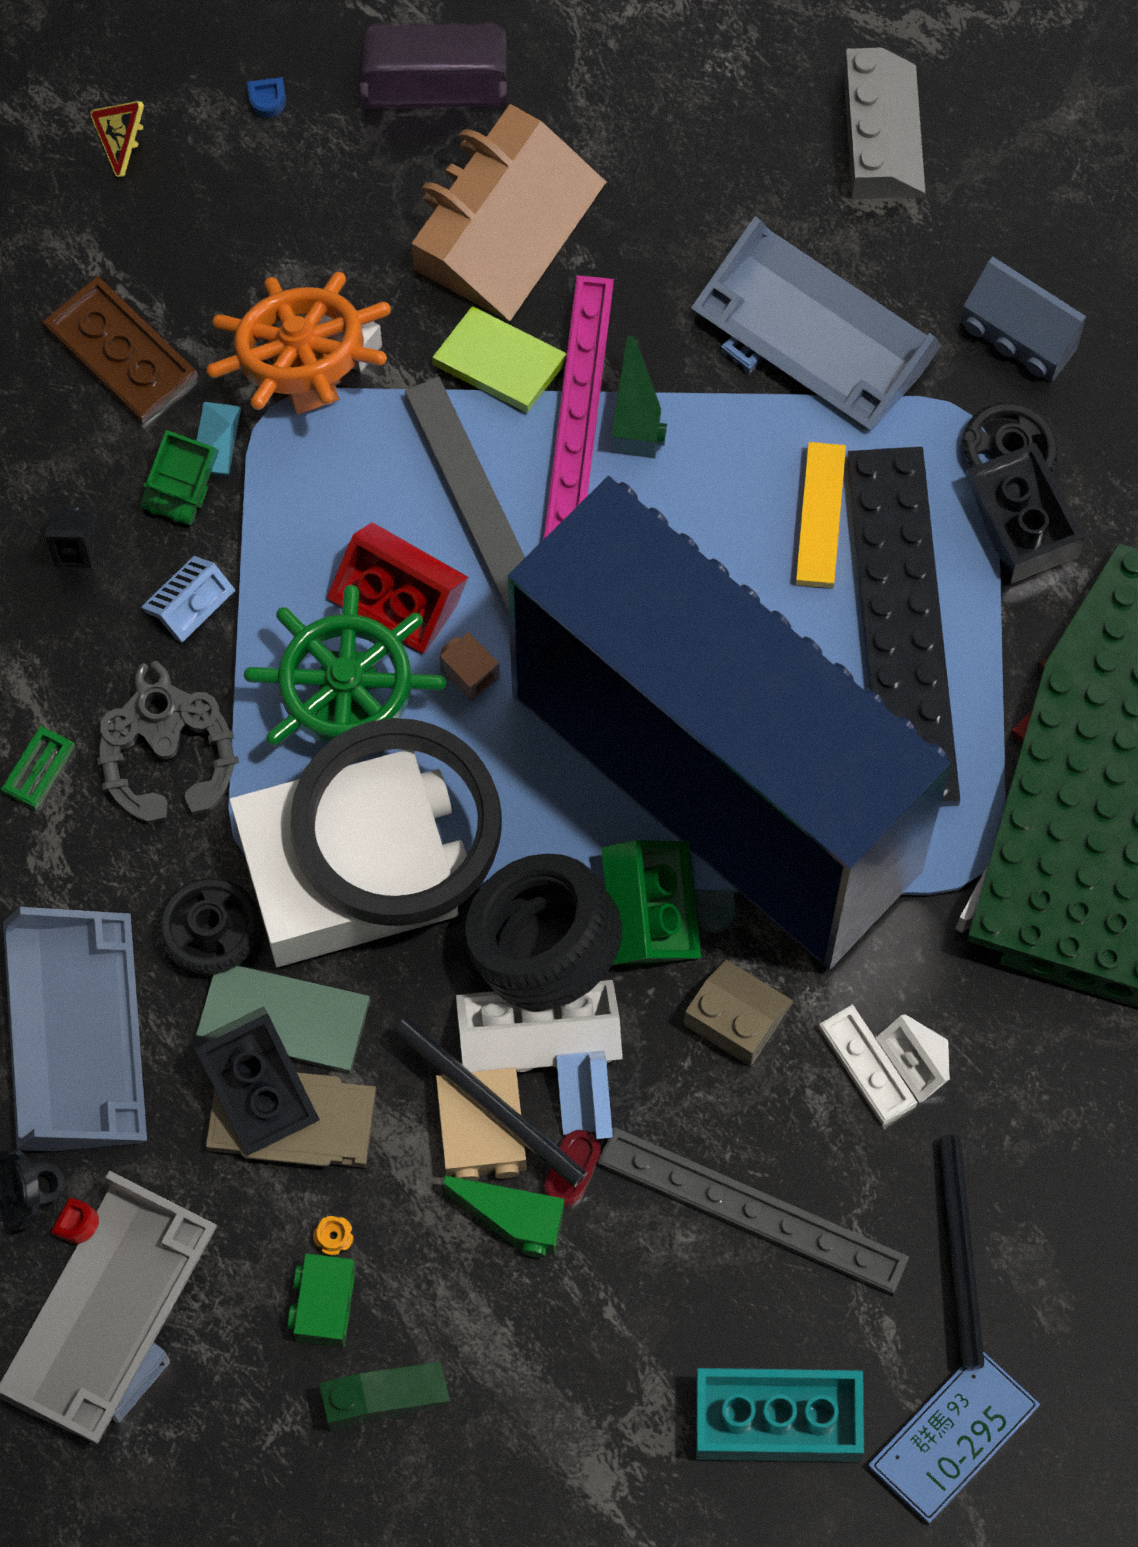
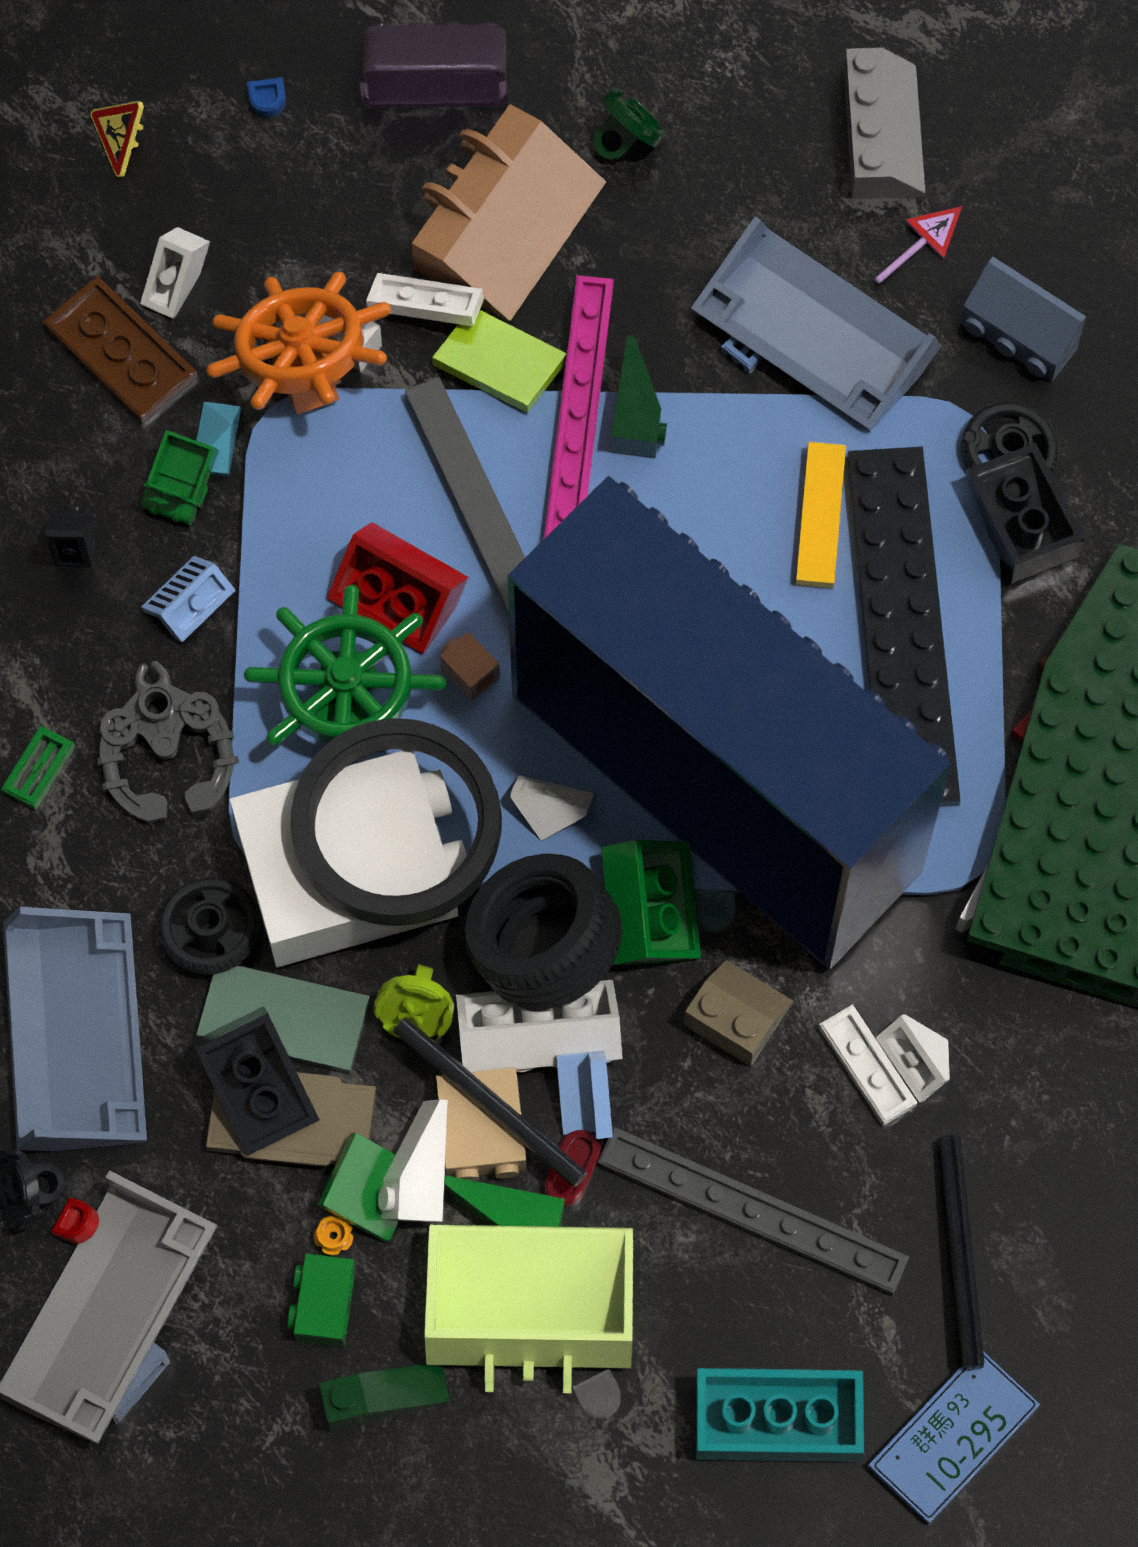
none -> white slope [140,227,210,318]
none -> green tile [317,1133,399,1242]
none -> white plate [366,273,484,326]
none -> lime tile [374,964,454,1039]
none -> white slope [378,1099,448,1222]
none -> yellowish green piece [425,1225,633,1393]
none -> white slope [510,775,594,841]
none -> clear tile [573,1369,621,1419]
none -> dark green tile [594,87,666,160]
none -> piece [875,206,962,283]

